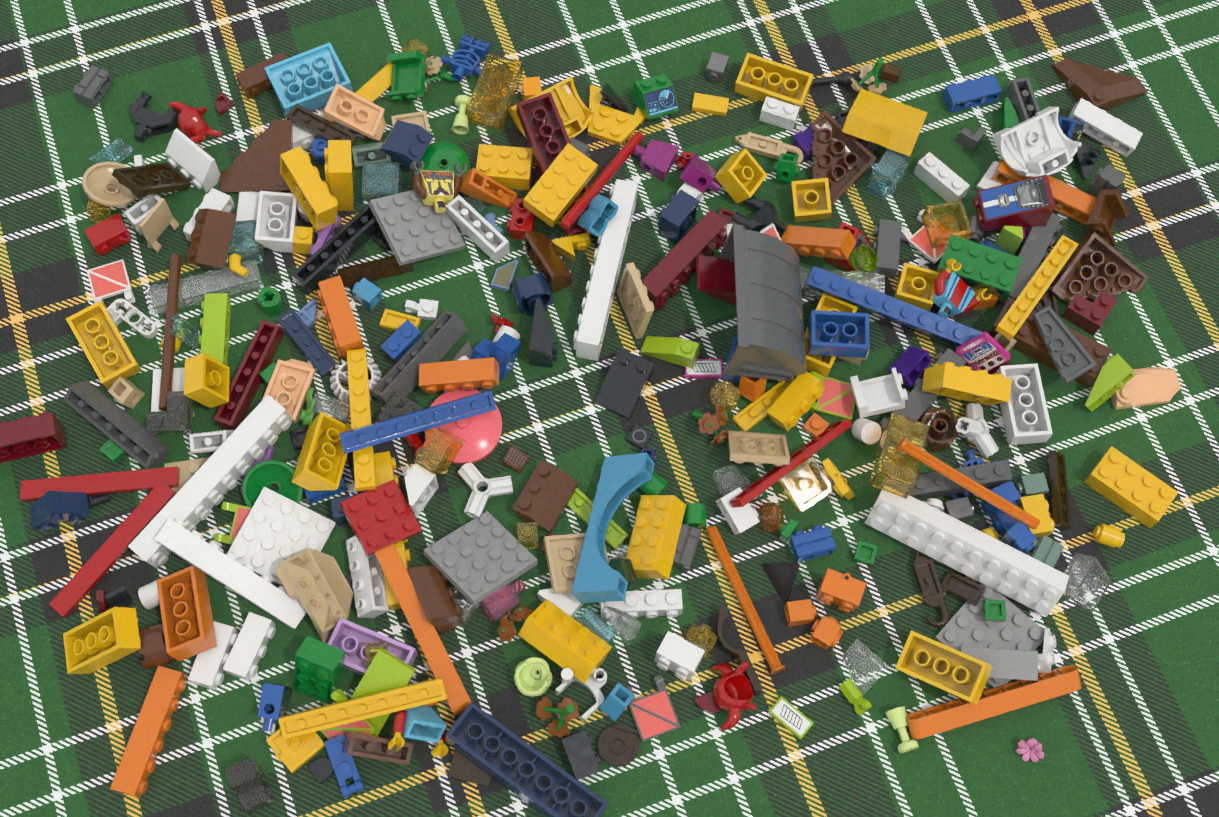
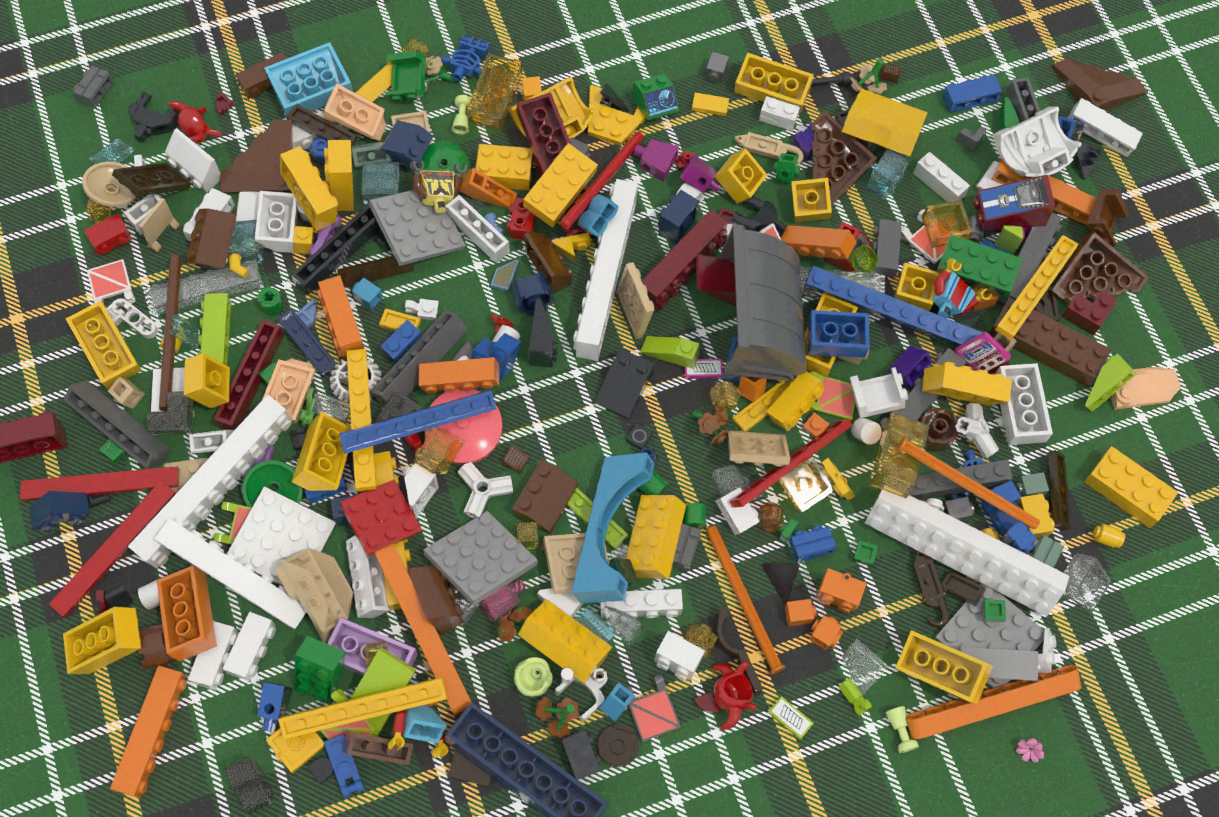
dark grey wing [1032,306,1097,385] -> none
dark grey brick [1088,164,1126,198] -> none

